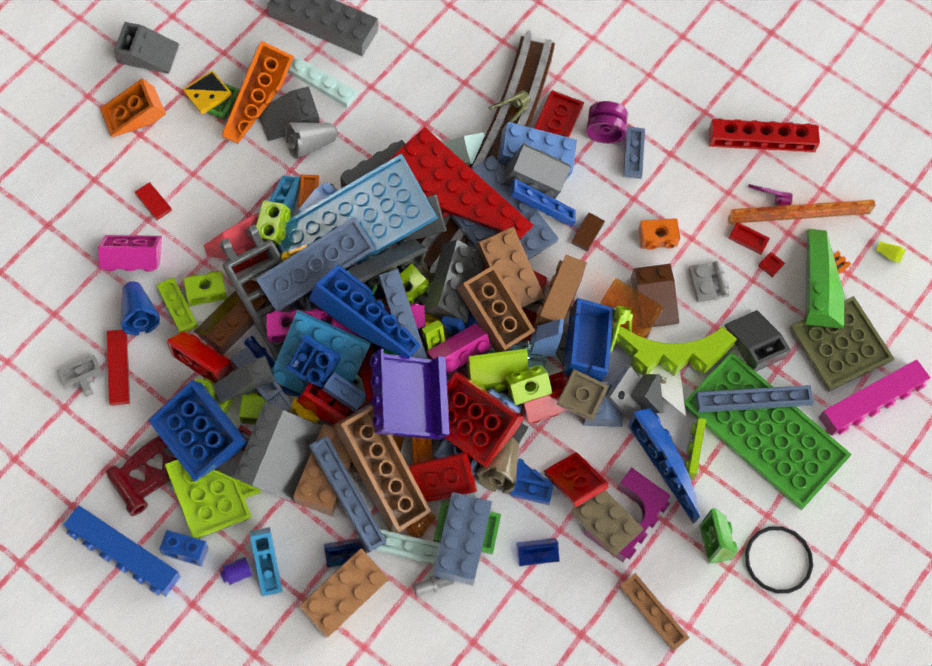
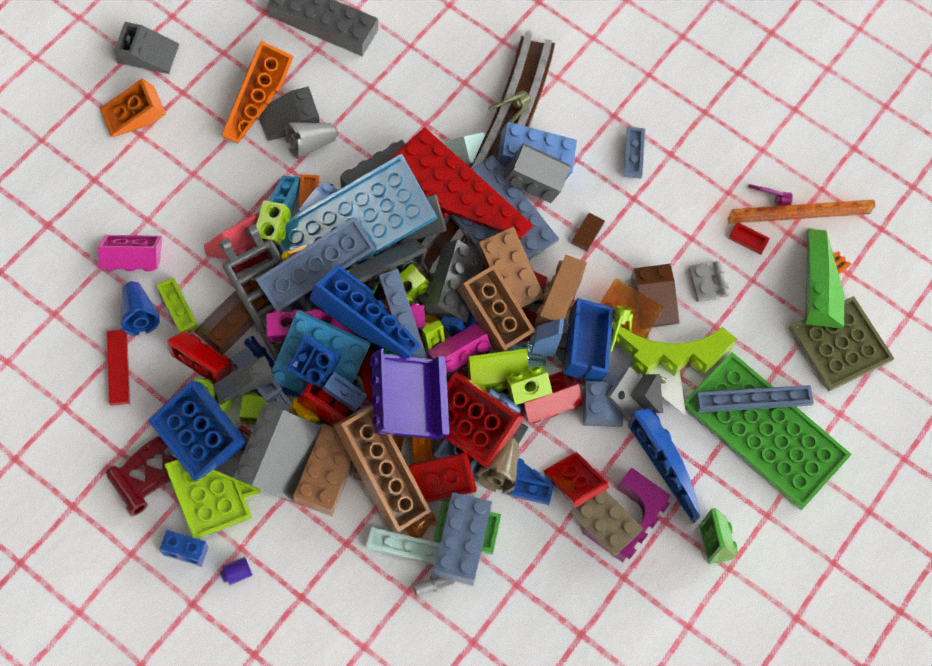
light grey hinge [57,355,102,397] -> none
blue brick [63,505,181,597] -> none
red tile [134,182,172,221] -> none
yellow tile [183,70,232,115] -> none
lime brick [184,271,227,307] -> none
bright green tile [208,83,239,121] -> none
dark azure slope [250,527,283,596] -> none
light aqua plate [288,57,357,107] -> none
medium nougat brick [298,548,389,638] -> none
sand blue tile [309,436,387,553] -> none
clear blue slope [324,538,367,568] -> none
blue plate [510,179,576,227] -> none
clear blue slope [516,538,560,566] -> none
red tile [534,90,584,138] -> none
dark tan tile [556,369,609,422] -> none
magenta wheel [586,101,628,144] -> none
medium nougat plate [619,573,690,652] -> none
orange brick [638,218,681,250] -> none
lime plate [684,418,706,480] -> none
red brick [709,118,820,152] -> none
dark grey slope [724,310,791,372] -> none
black piece [745,526,813,593] -> none
red tile [758,252,785,278] -> none
dark pink brick [819,359,930,436] -> none
neon yellow cone [876,241,906,263] -> none

